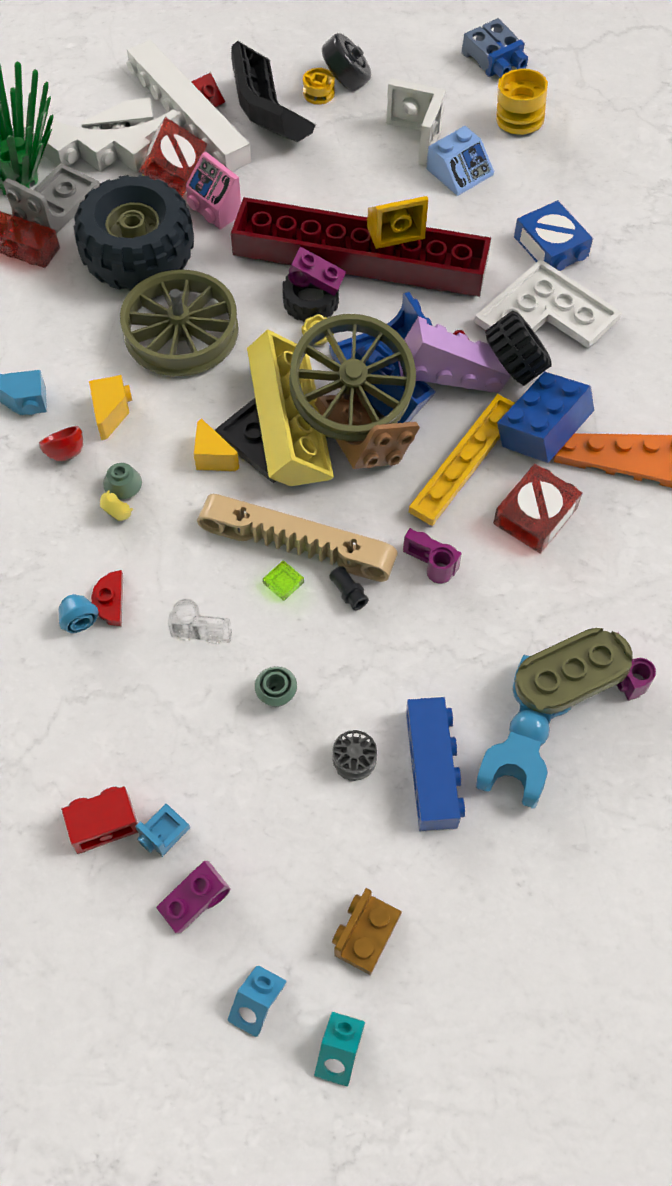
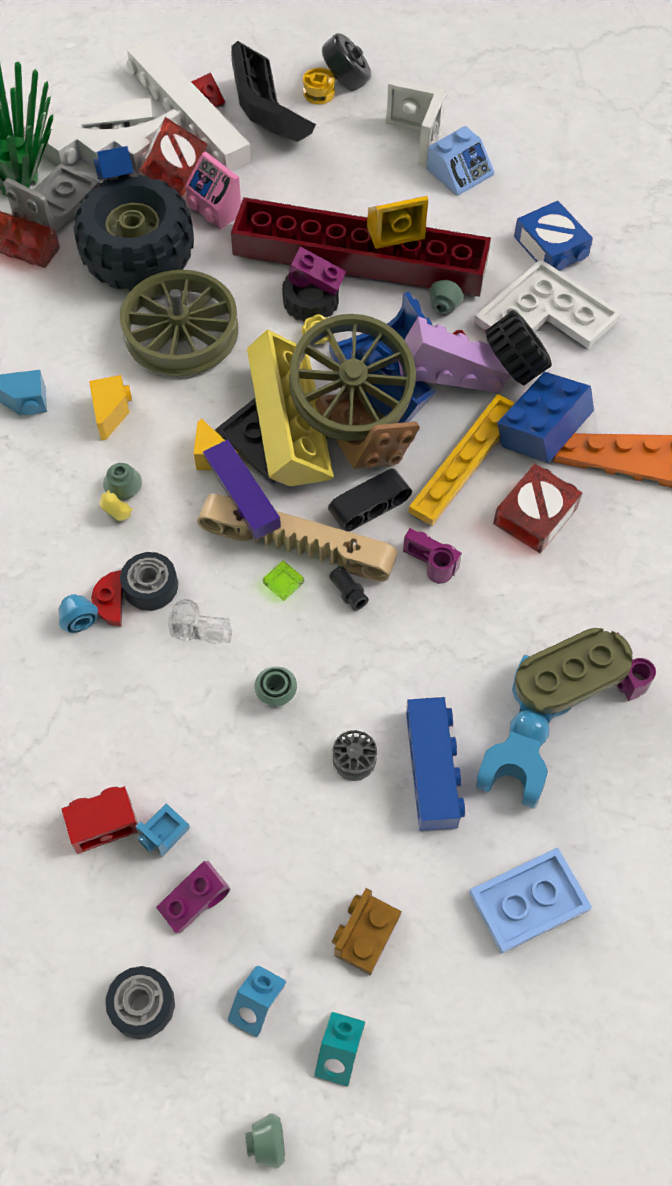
red piece [39,426,83,461] -> none
hips [461,18,528,78] -> none
yellow wheel [496,69,548,135] -> none
none -> blue brick [93,146,134,181]
none -> wheel [105,966,175,1039]
none -> wheel [120,552,179,611]
none -> dark purple slope [203,439,281,540]
none -> sand green cone [245,1113,285,1168]
none -> black beam [328,468,412,532]
none -> sand green cone [429,280,464,314]
none -> light blue plate [469,847,592,954]

